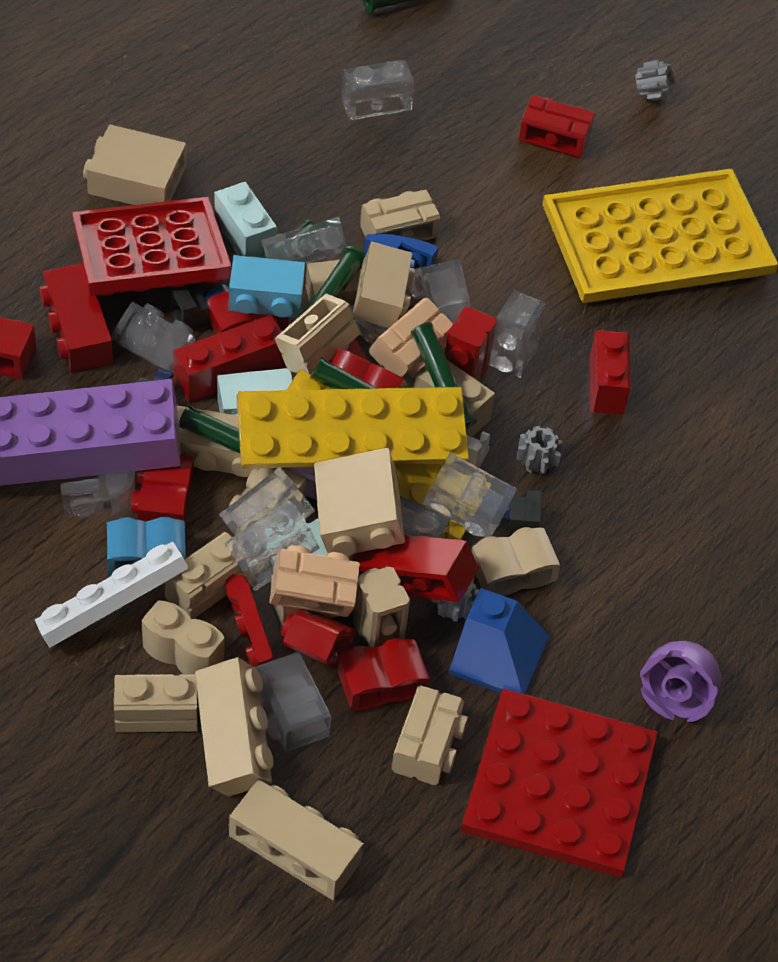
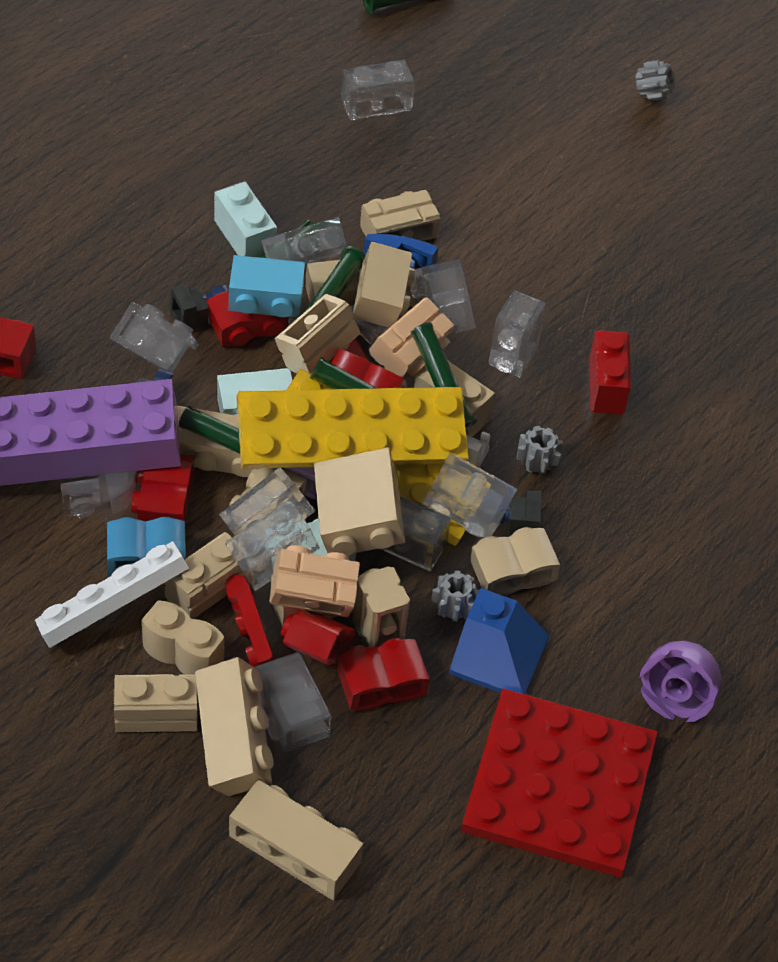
red brick [39,263,113,373] -> none
red plate [72,197,232,296] -> none
tan brick [83,124,186,205] -> none
red brick [173,315,286,403] -> none
red brick [352,535,480,602] -> none
tan brick [391,686,468,785] -> none
red brick [445,307,497,382] -> none
red brick [519,95,595,158] -> none
yellow plate [542,168,778,303] -> none

